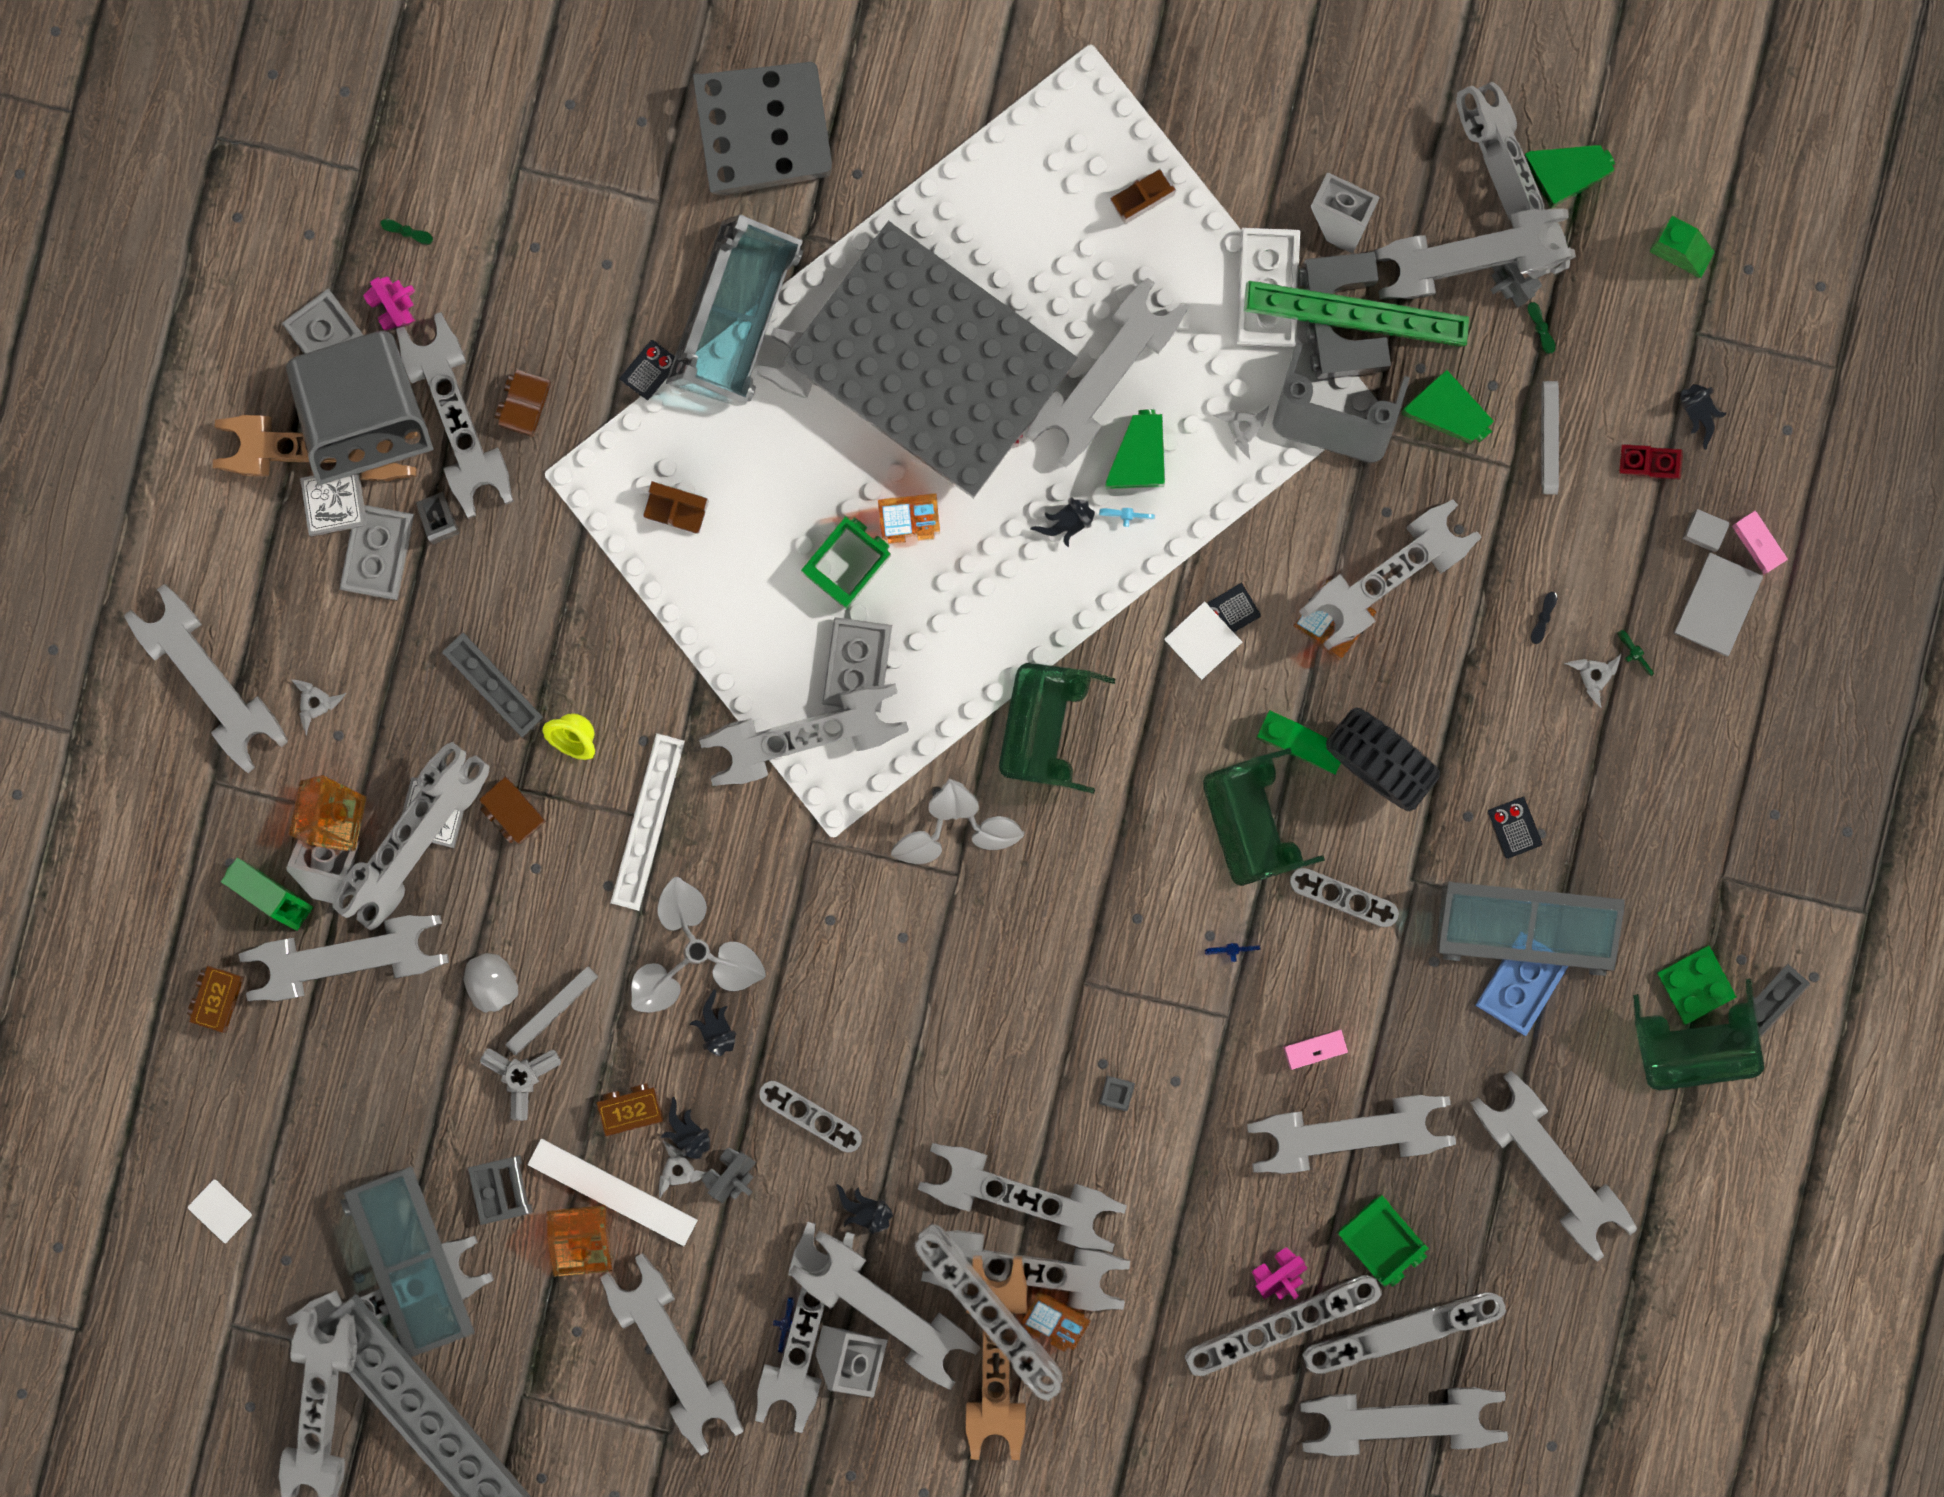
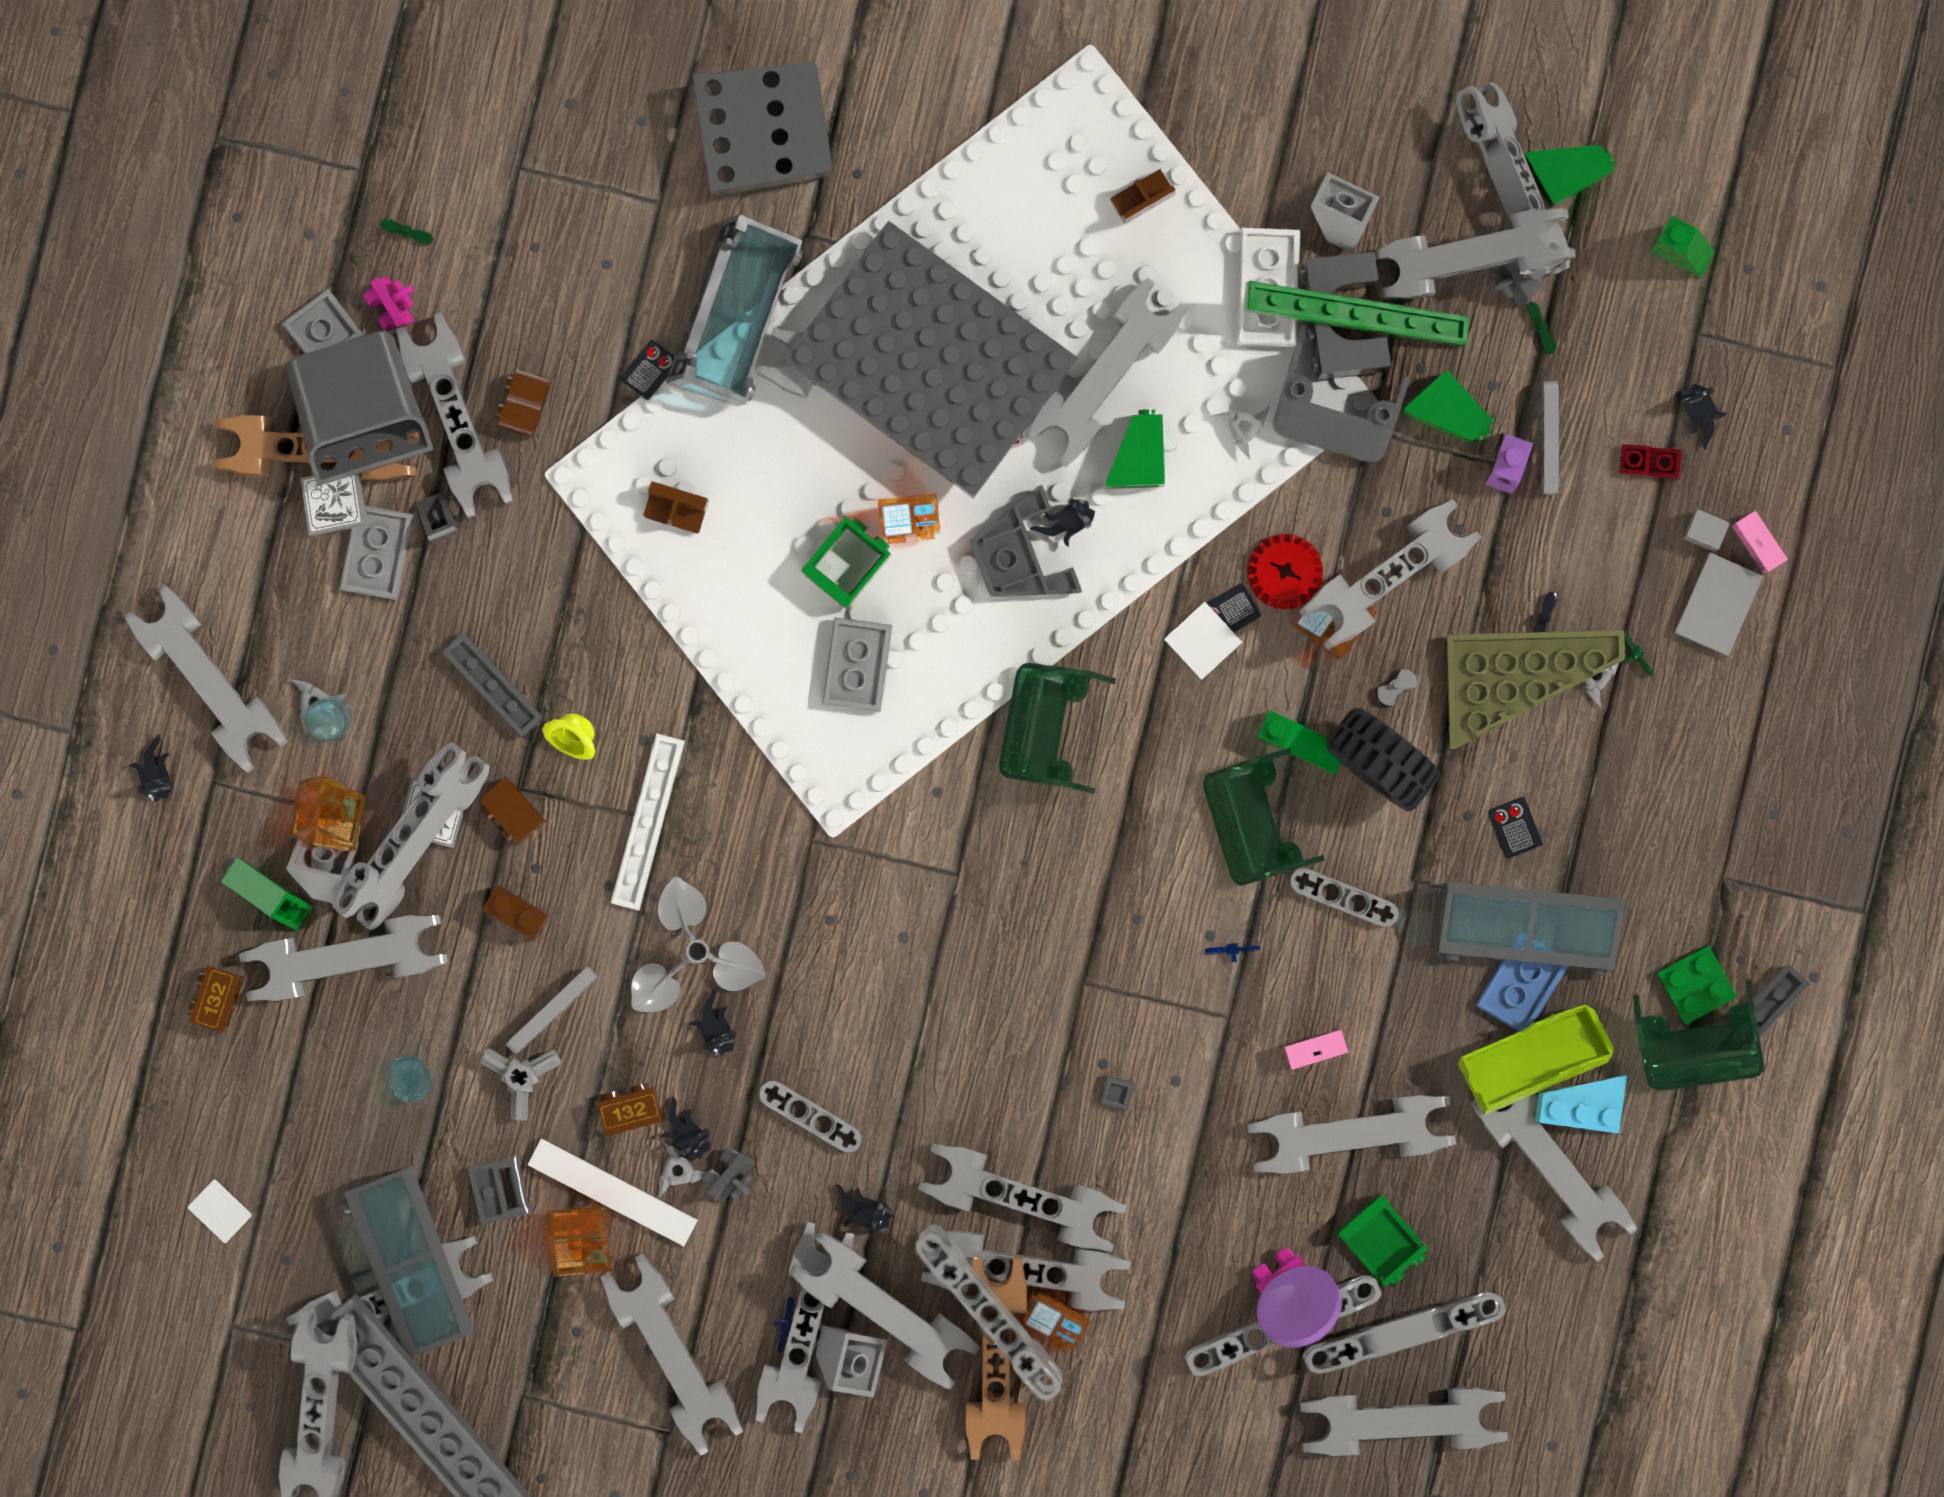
light grey hair [463,953,518,1013] -> none
light grey piece [699,683,909,786] -> none
light grey plant [891,778,1025,864] -> none
medium azure piece [1099,508,1155,527] -> none
none -> black piece [129,735,173,802]
none -> clear light blue hair [305,697,353,742]
none -> clear light blue hair [387,1056,433,1103]
none -> reddish brown brick [482,885,550,941]
none -> dark grey wing [970,485,1082,597]
none -> red gear [1247,534,1323,610]
none -> medium lavender piece [1257,1266,1342,1347]
none -> light grey piece [1376,669,1417,707]
none -> olive wing [1447,630,1625,749]
none -> lime piece [1458,1005,1614,1116]
none -> medium lavender torso [1485,432,1533,494]
none -> medium azure wing [1535,1075,1627,1133]

